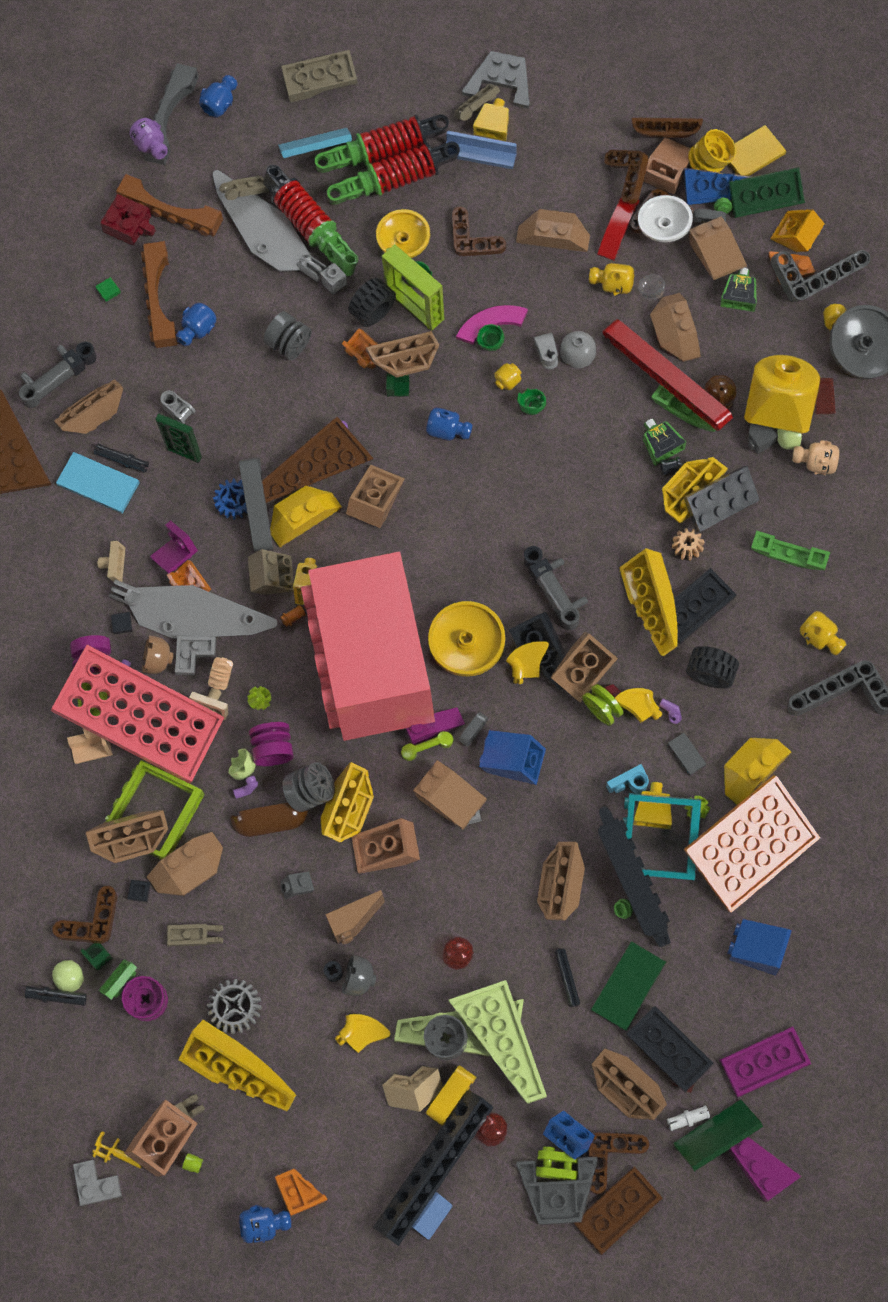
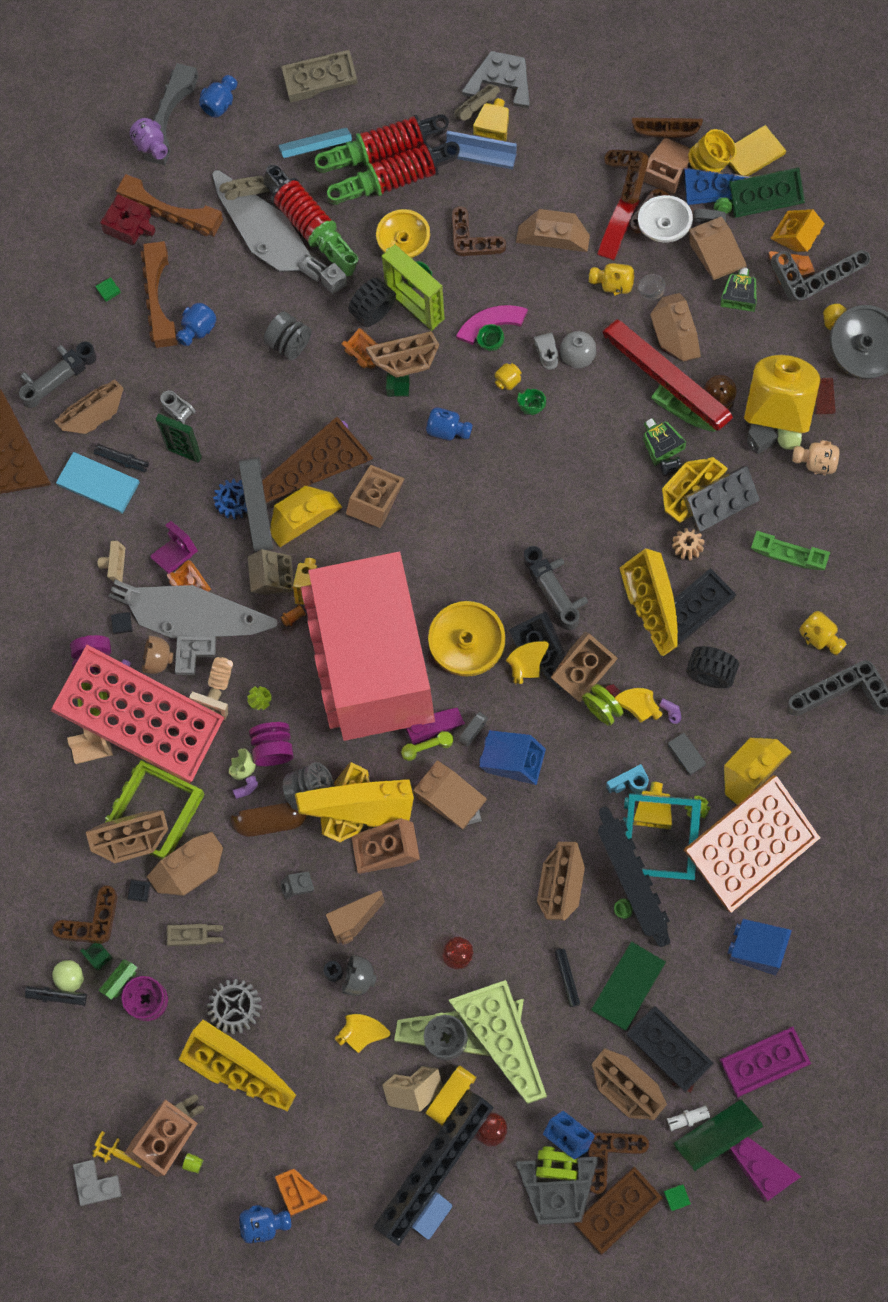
none -> yellow wedge [295,780,414,827]
none -> green tile [664,1184,691,1212]

